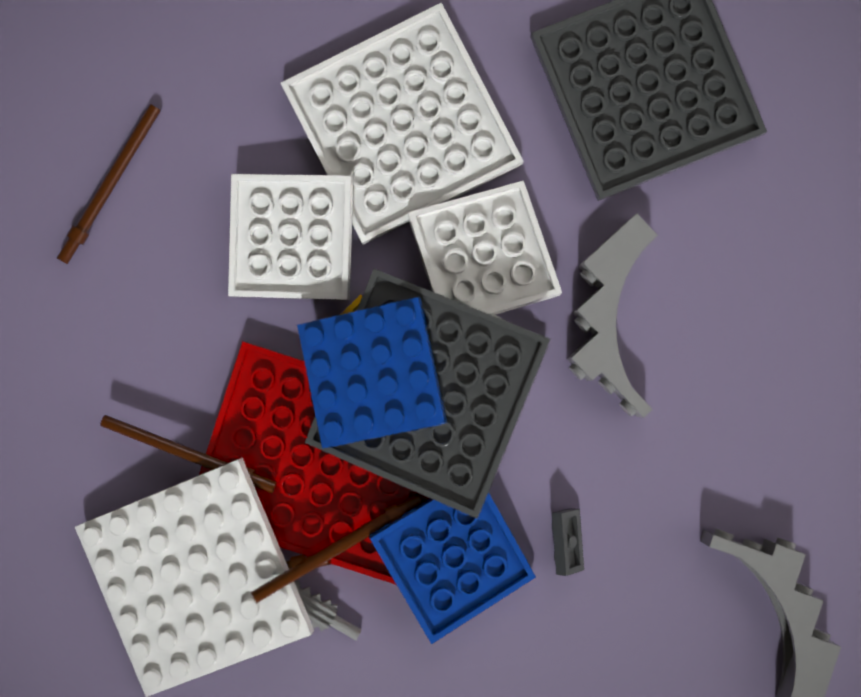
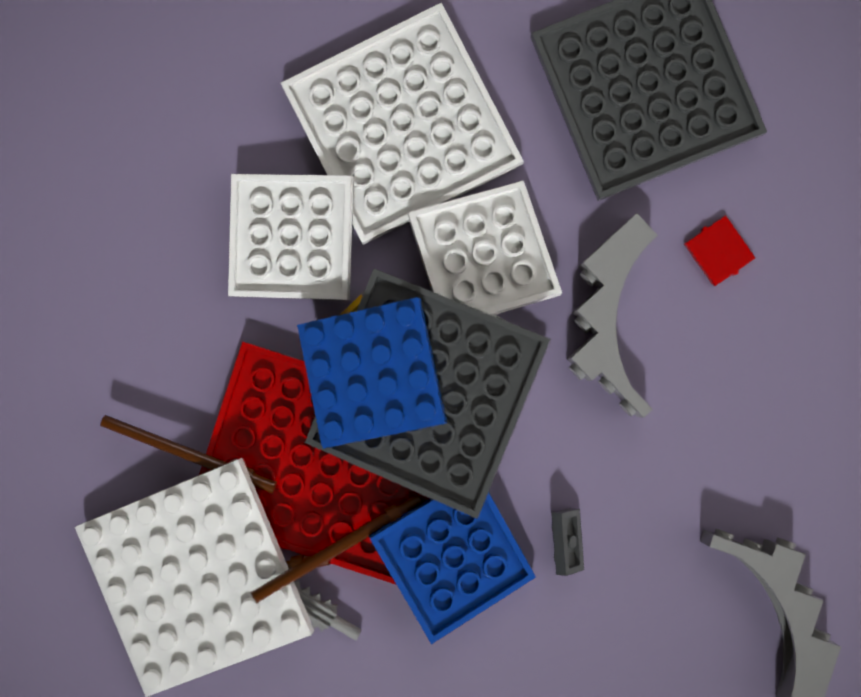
reddish brown bar [57,104,161,264] -> none
none -> red piece [684,215,755,286]

